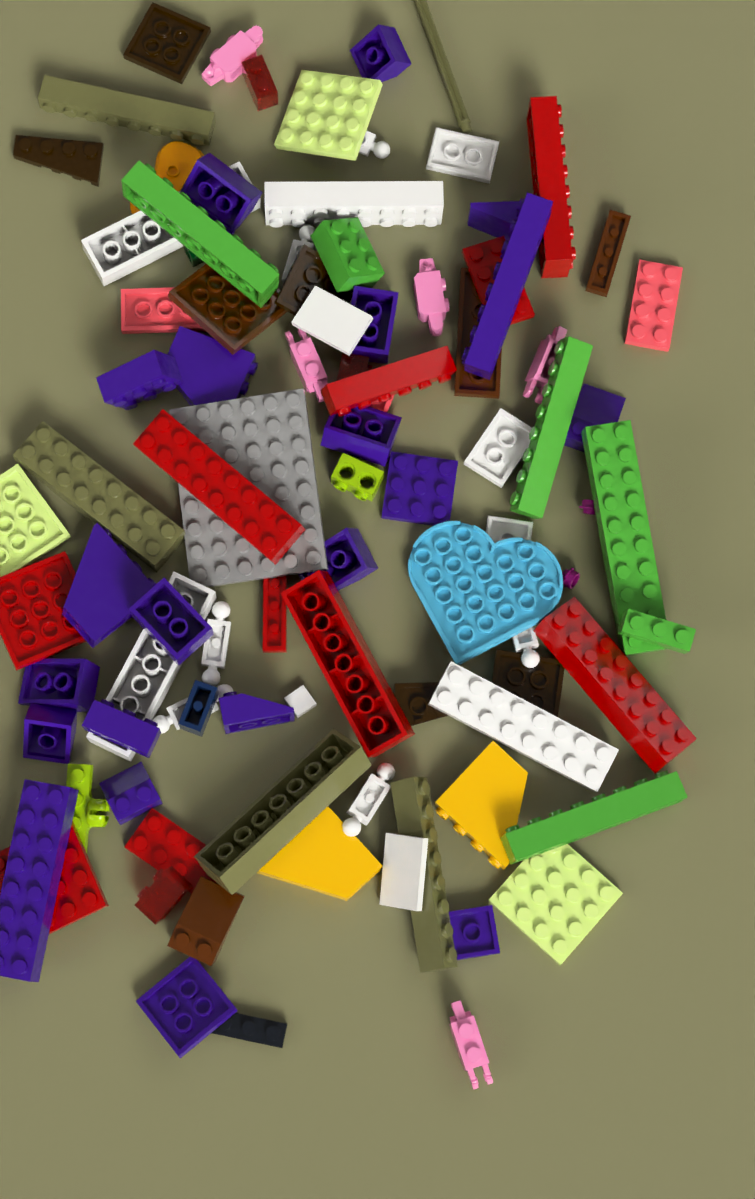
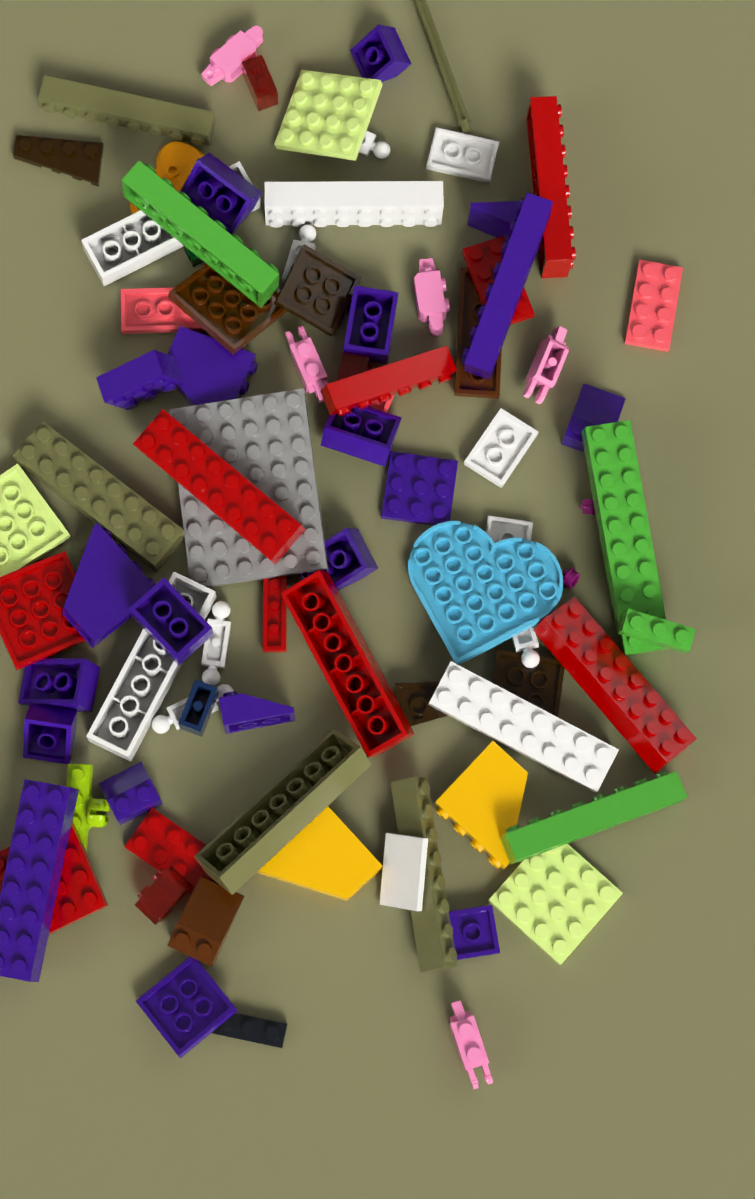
dark purple brick [82,699,161,758] -> none
dark brown plate [123,2,211,84] -> none
white tile [284,685,317,718] -> none
white tile [292,286,373,356] -> none
bright green brick [311,217,385,292] -> none
lime brick [331,453,384,502] -> none
white plate [342,763,395,837] -> none
bright green brick [510,336,593,519] -> none
reddish brown plate [585,210,631,297] -> none

